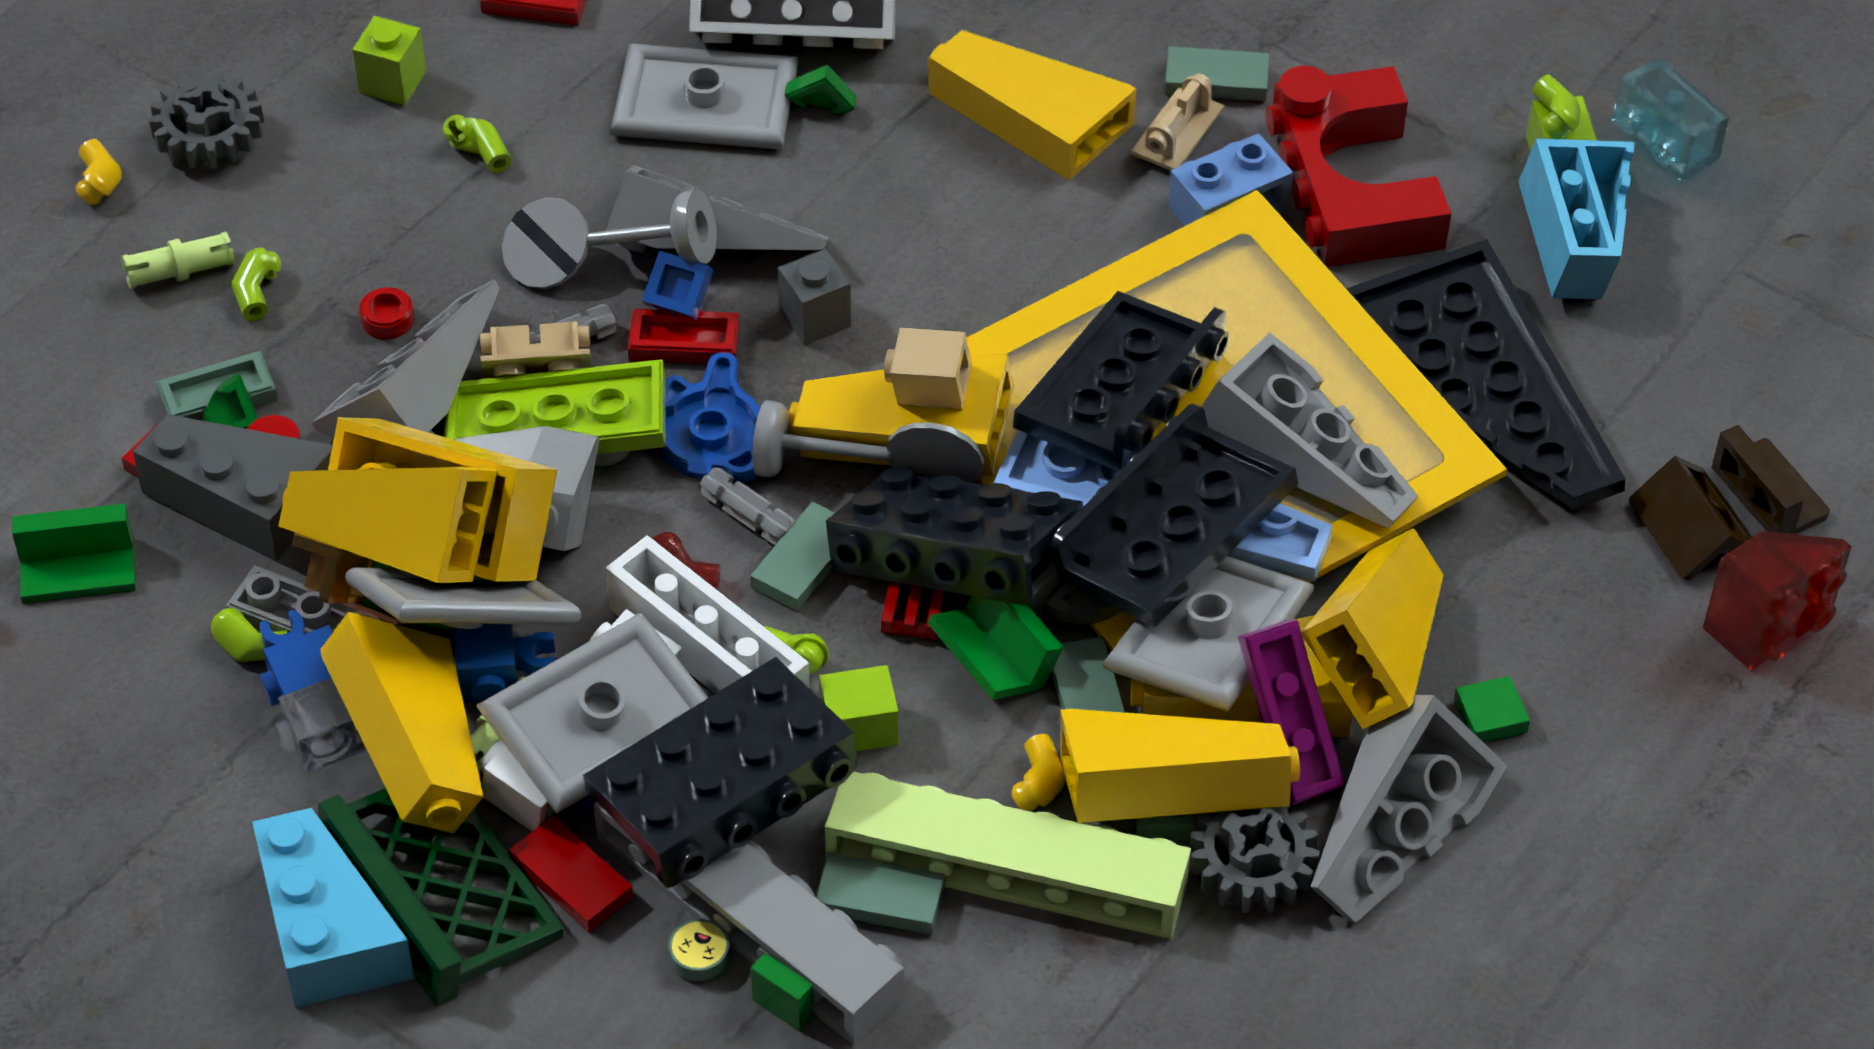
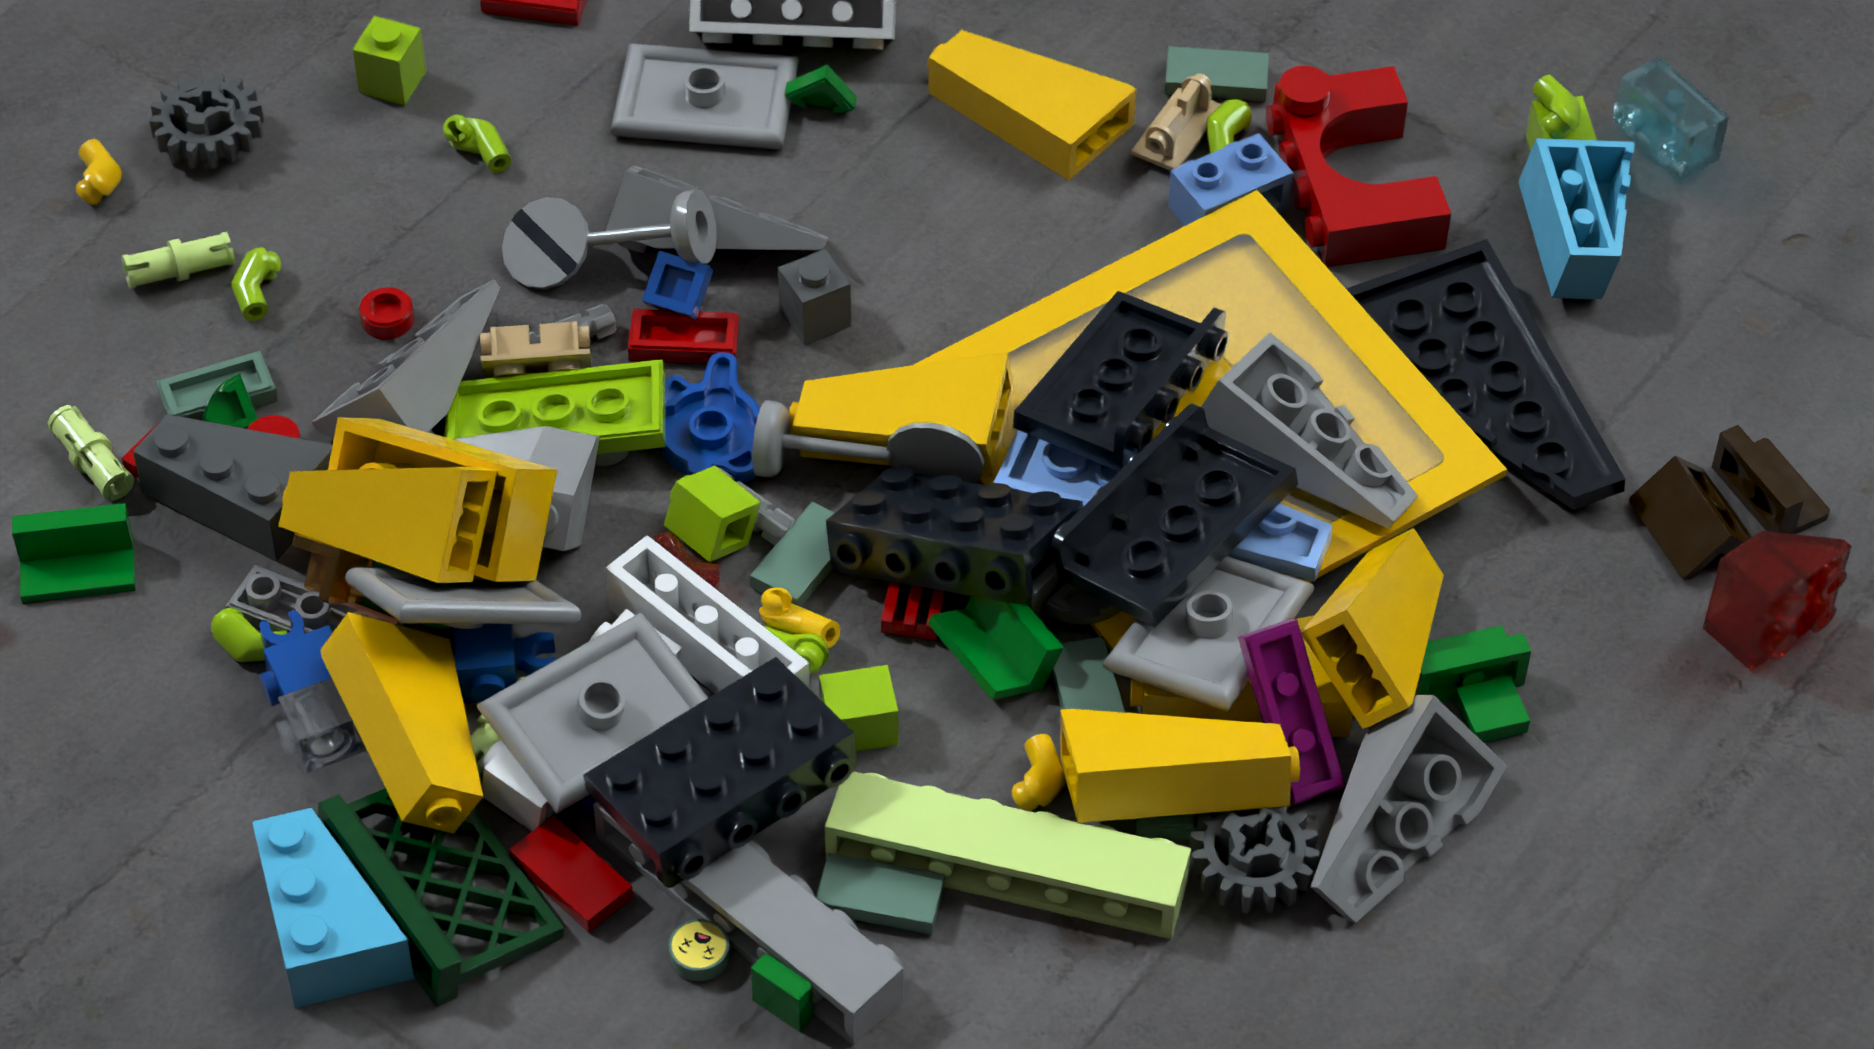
tan brick [884,328,972,409] -> none
none -> yellowish green pin [48,405,134,501]
none -> lime brick [664,465,761,562]
none -> yellow arm [758,587,841,648]
none -> lime arm [1206,99,1252,154]
none -> green panel [1415,625,1531,703]

